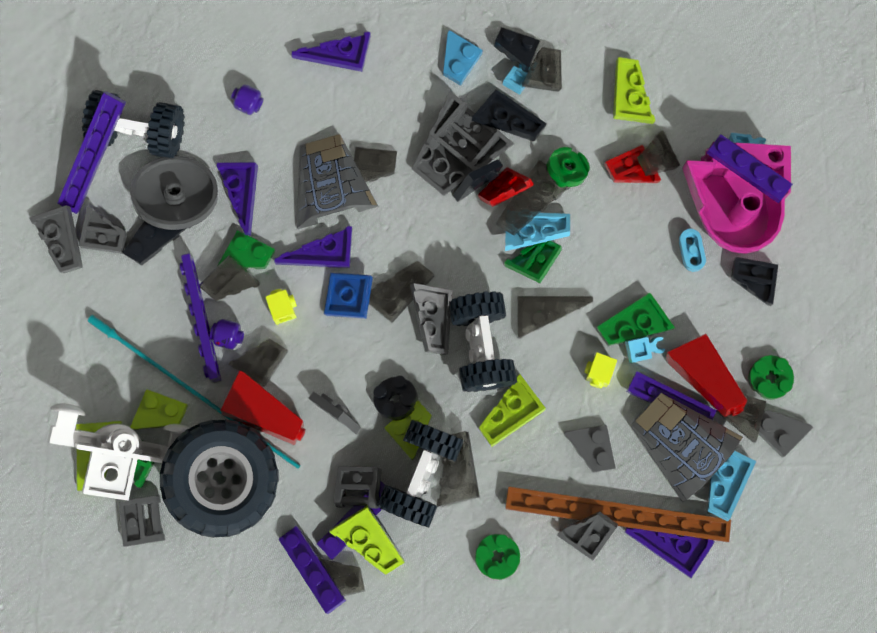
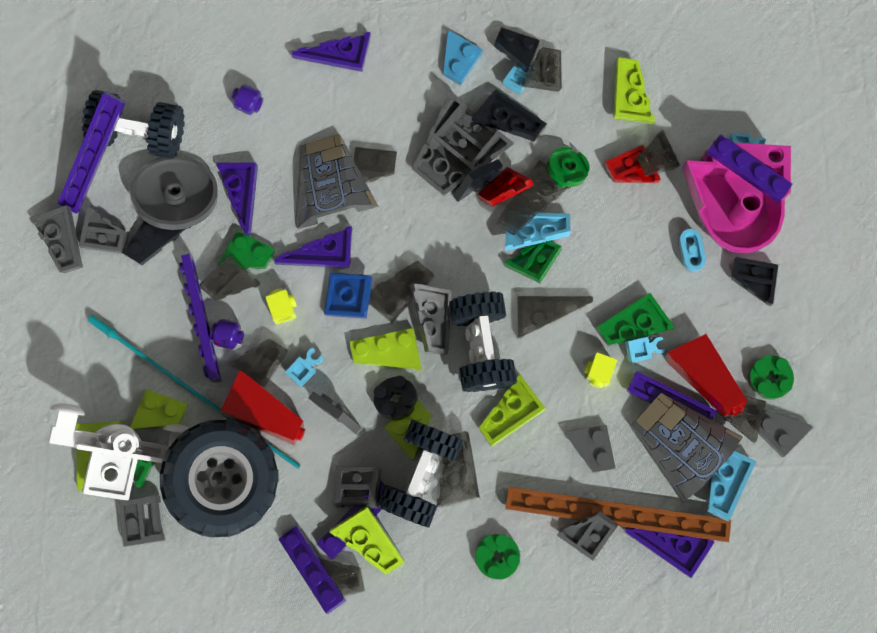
none -> medium azure plate [285,348,324,388]
none -> lime wing [349,328,422,371]

